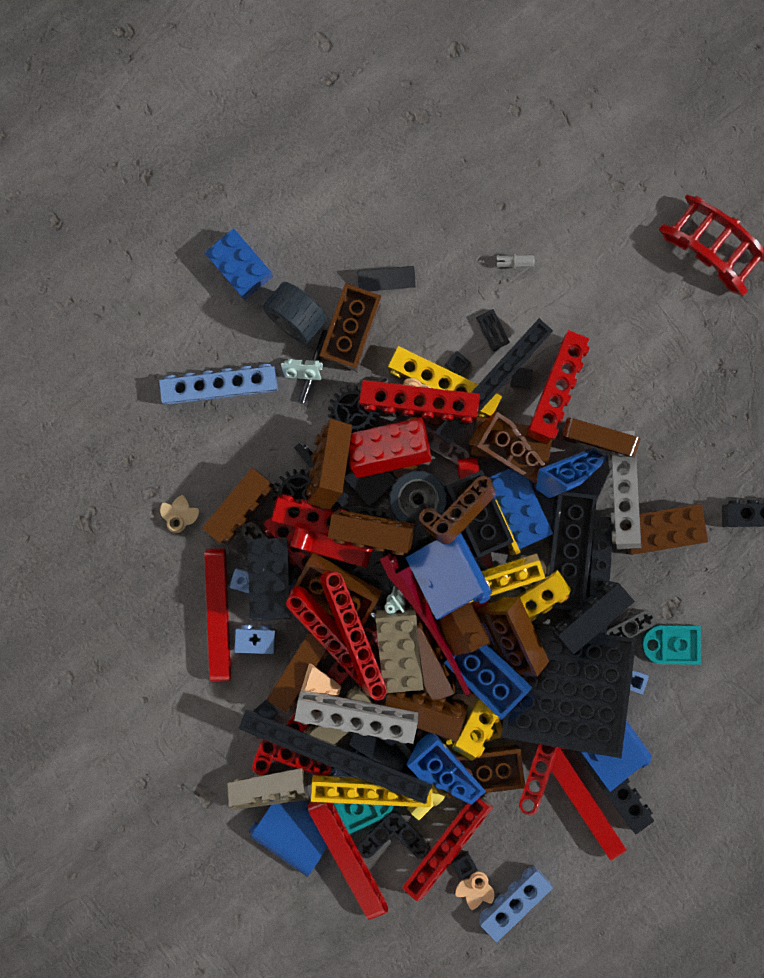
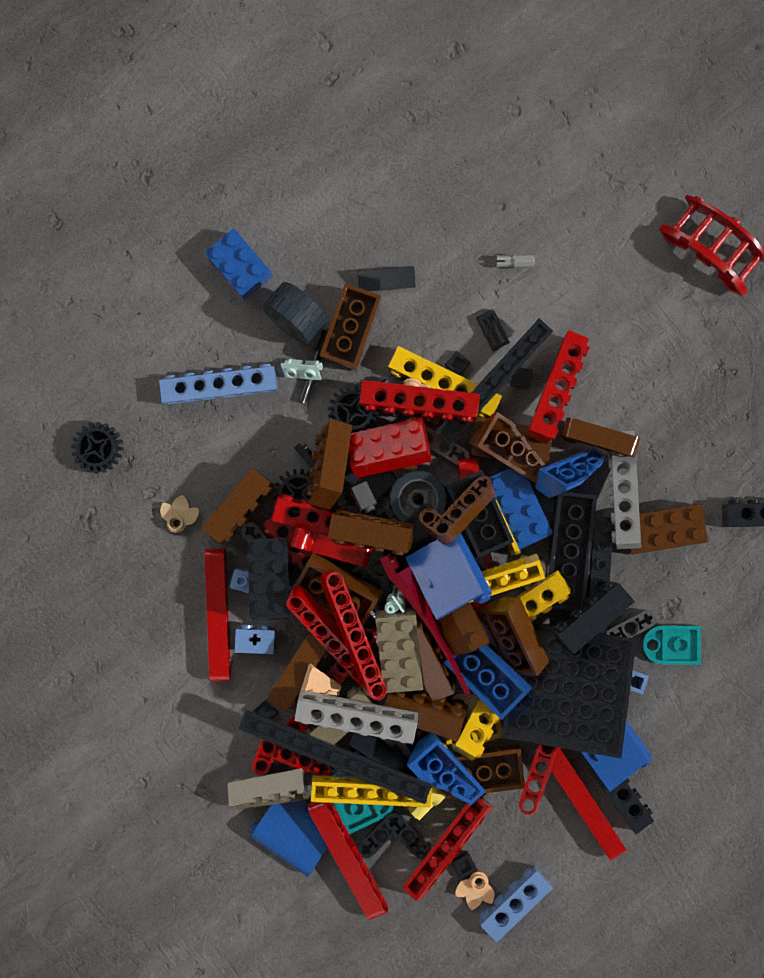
none -> black gear [71,422,124,474]
none -> dark grey brick [349,482,377,515]

